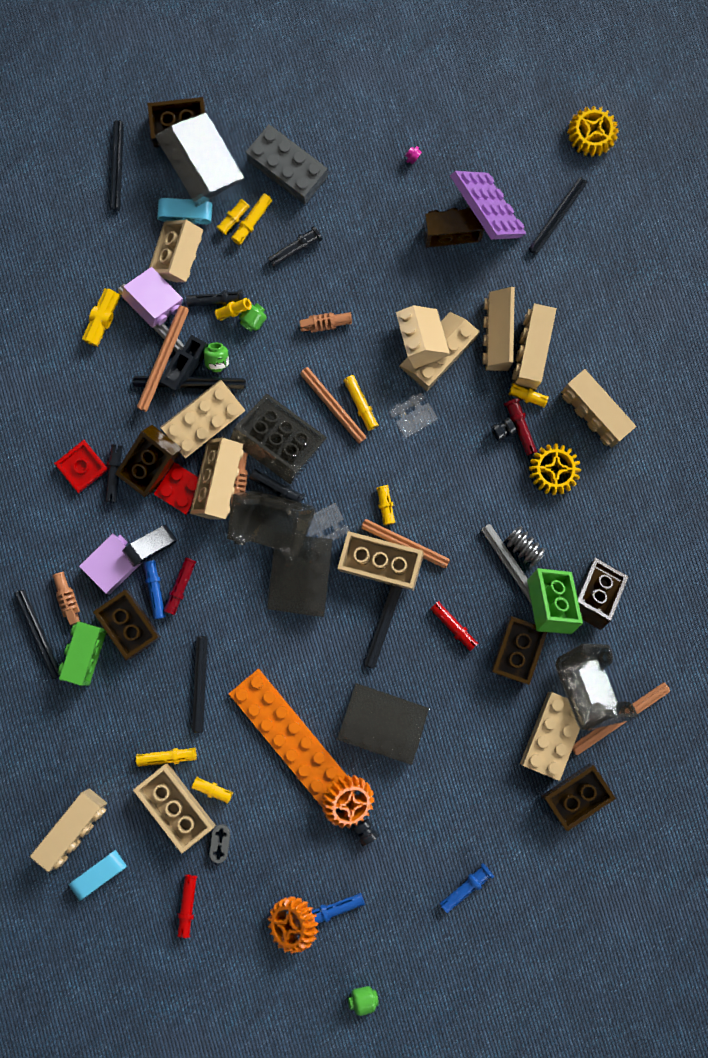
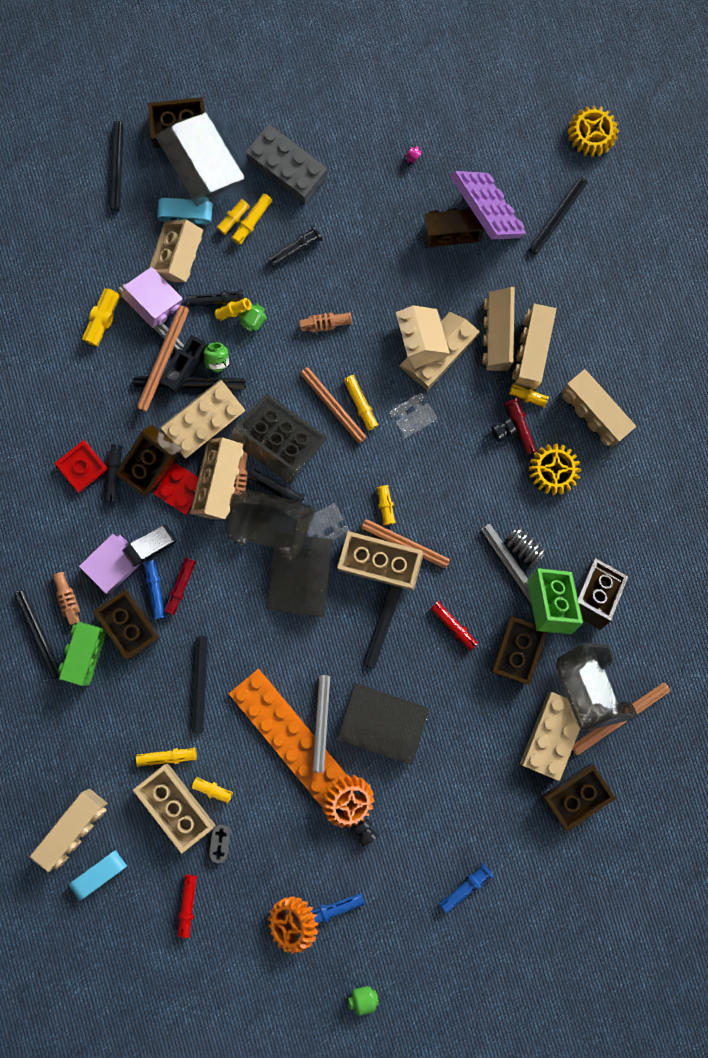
none -> light grey axle [313,675,330,773]

